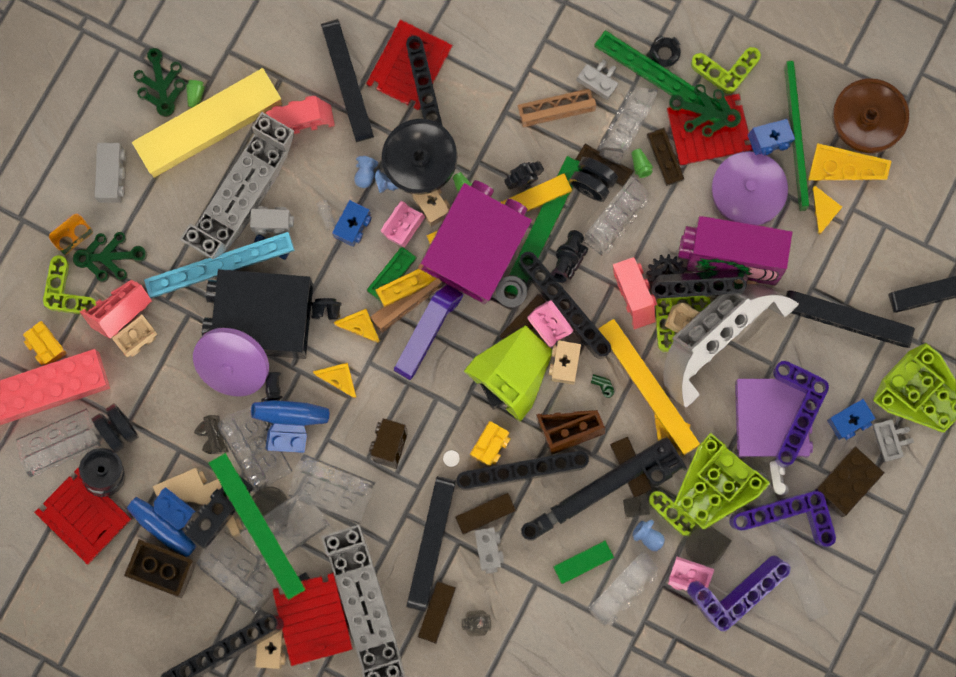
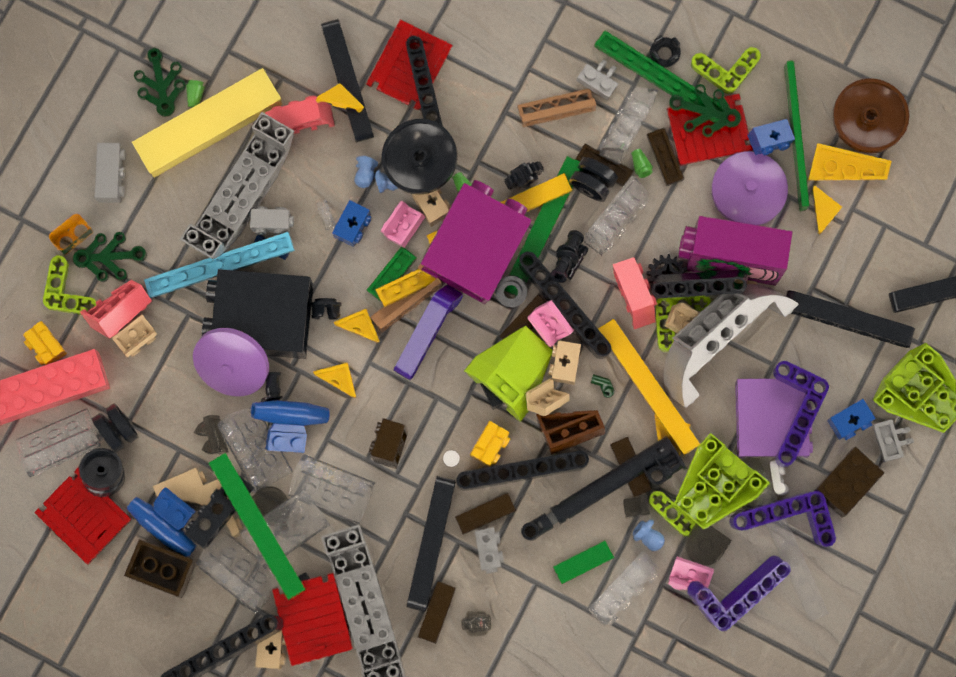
none -> yellow tile [316,84,364,112]
none -> tan bracket [526,379,570,416]

